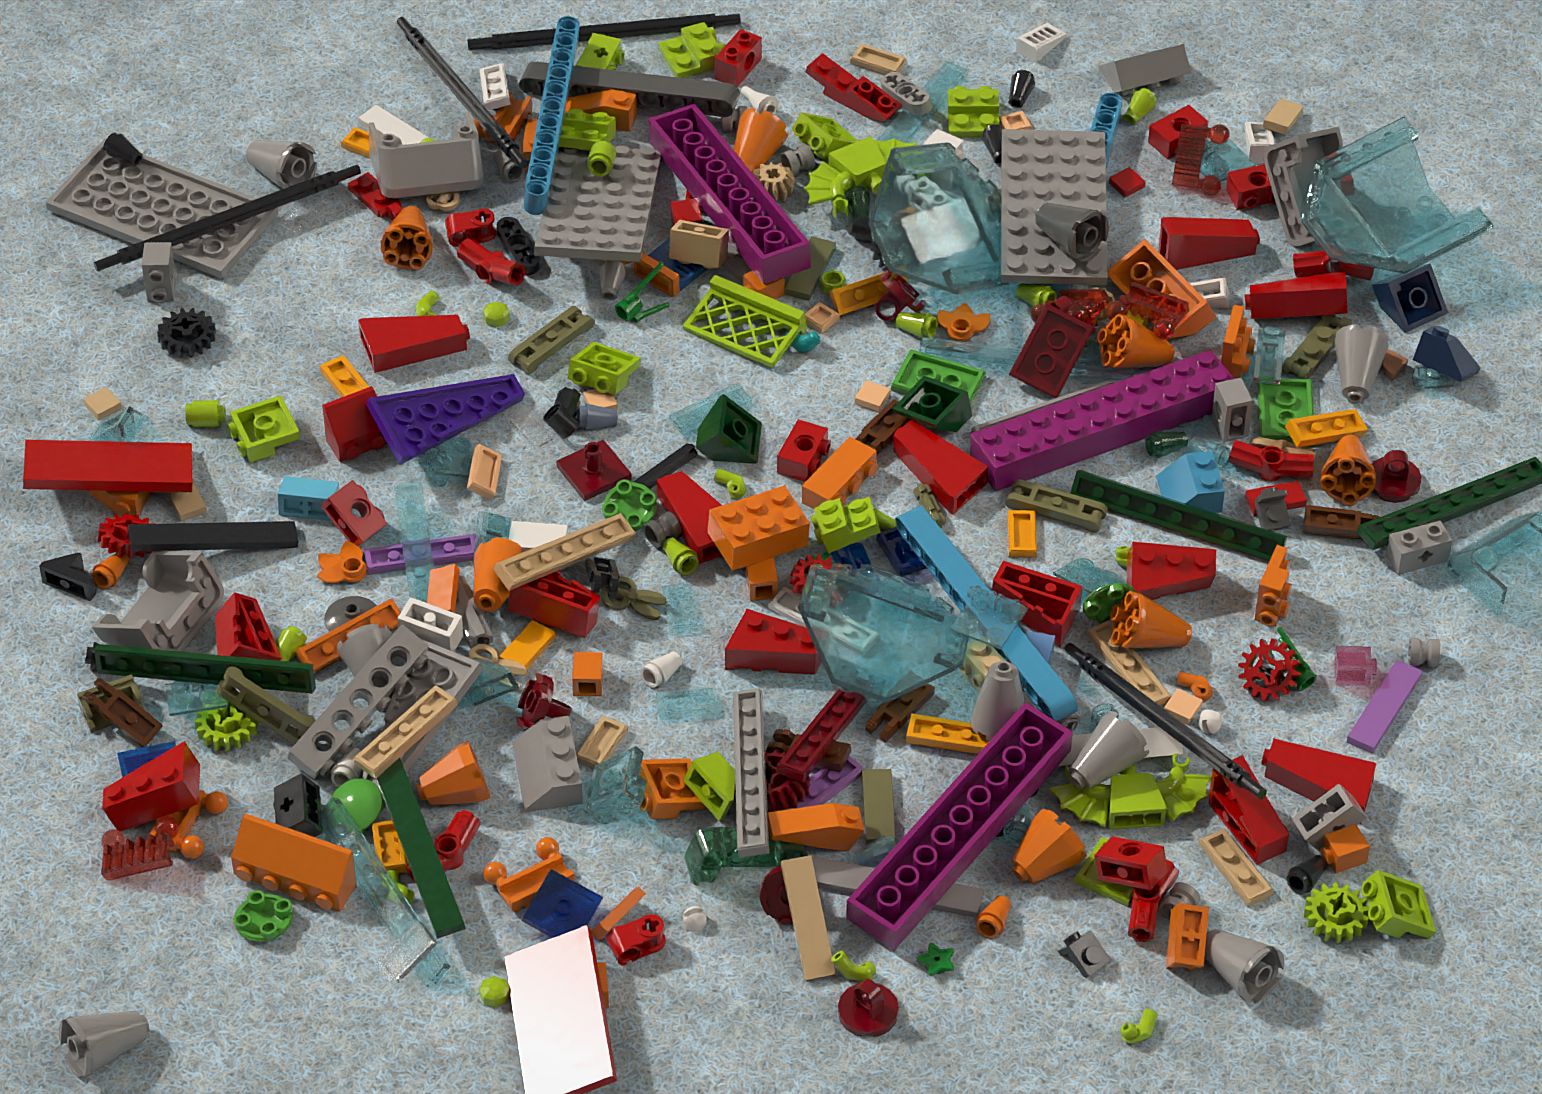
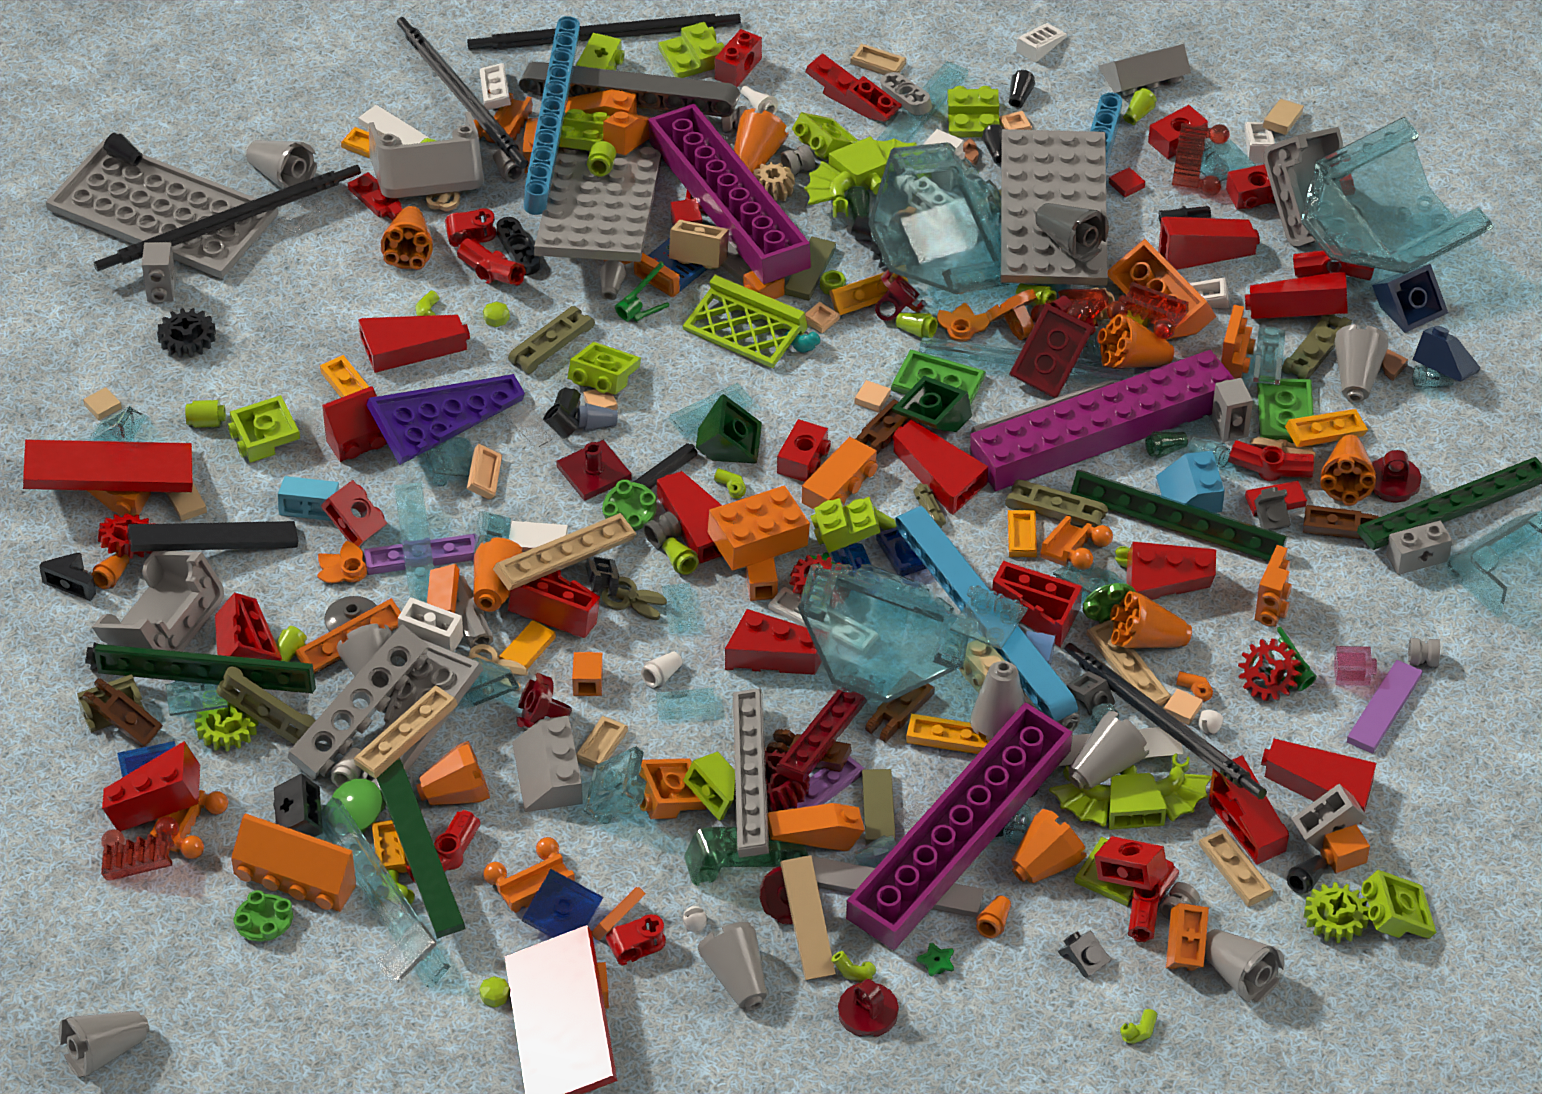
none -> orange slope [603,112,652,155]
none -> light grey cone [698,922,767,1011]
none -> nougat tile [963,138,979,169]
none -> orange tile [985,289,1038,340]
none -> orange gear [1040,516,1113,570]
none -> dark grey bracket [1066,671,1115,717]
none -> black axle [1158,206,1211,226]

